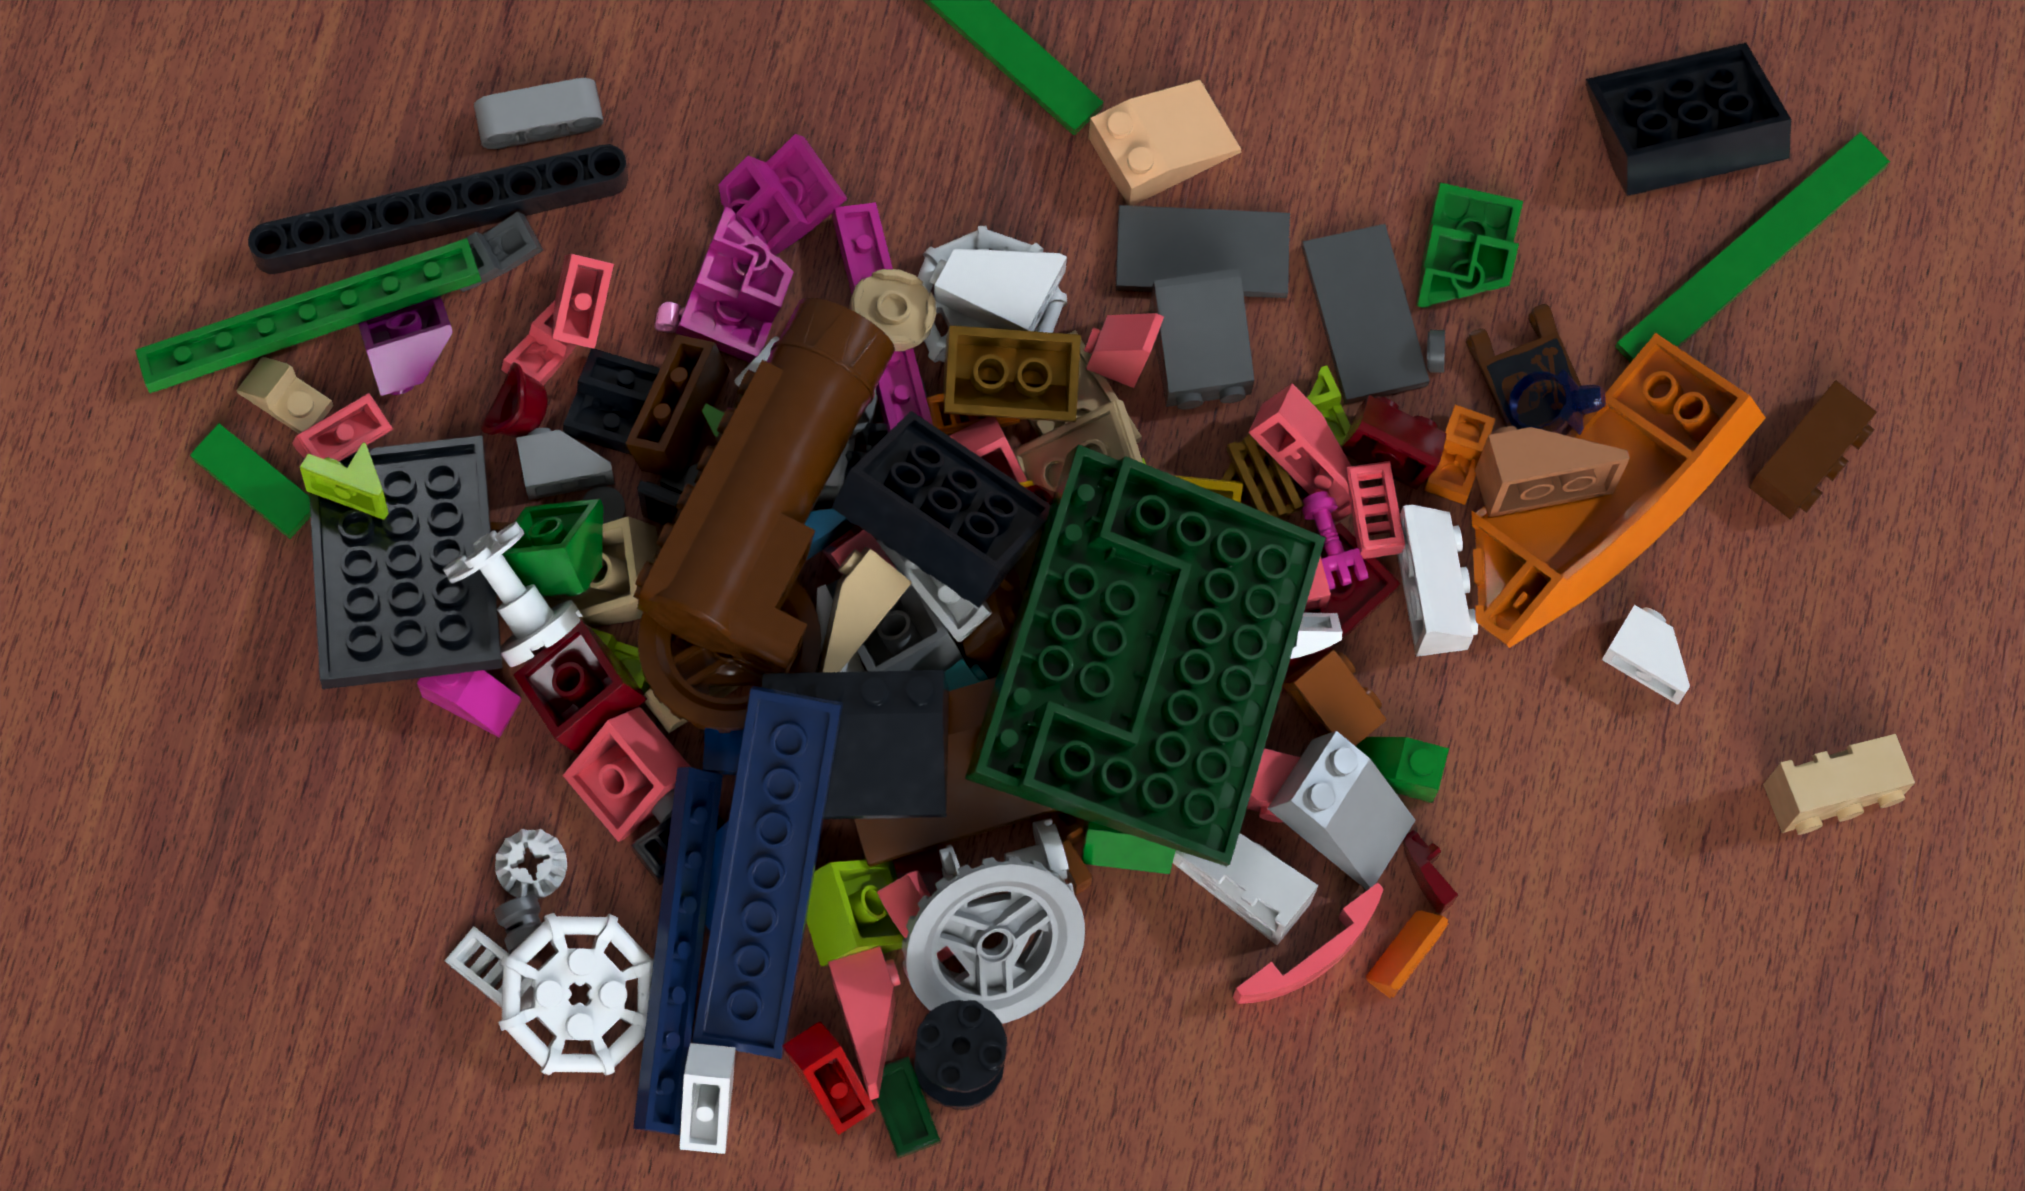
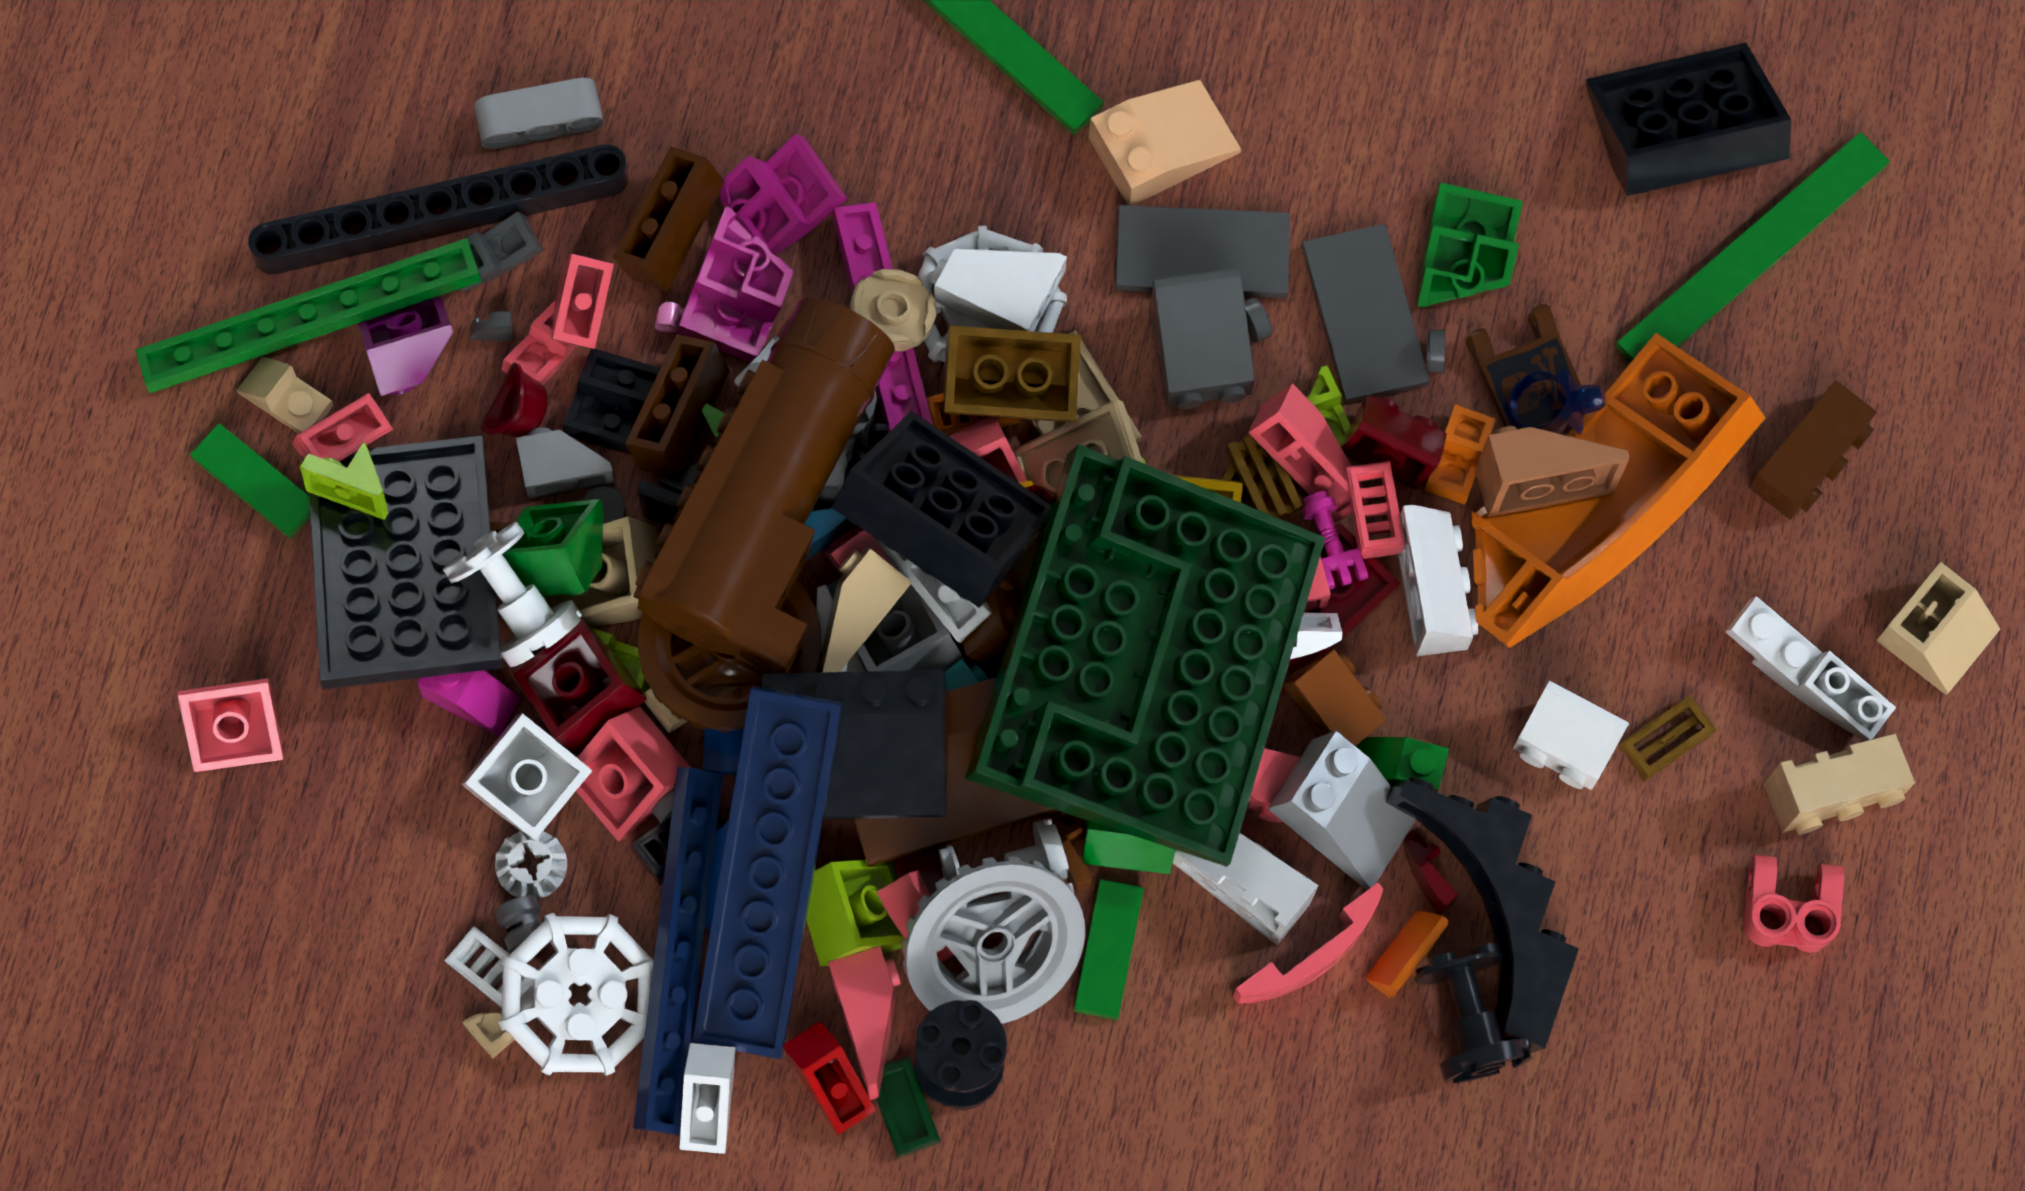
coral slope [1084,313,1164,388] -> none
white slope [1602,605,1690,704] -> none
none -> coral slope [178,678,283,772]
none -> white slope [461,714,592,840]
none -> tan tile [462,1013,515,1059]
none -> dark grey tile [470,311,514,341]
none -> reddish brown brick [612,146,725,292]
none -> green tile [1074,879,1144,1021]
none -> dark grey tile [1244,297,1272,343]
none -> black arch [1386,777,1579,1053]
none -> black piece [1414,943,1532,1084]
none -> white slope [1513,681,1629,790]
none -> pearl gold tile [1618,695,1717,782]
none -> white slope [1725,596,1896,741]
none -> coral piece [1743,854,1844,953]
none -> tan slope [1876,562,2000,695]

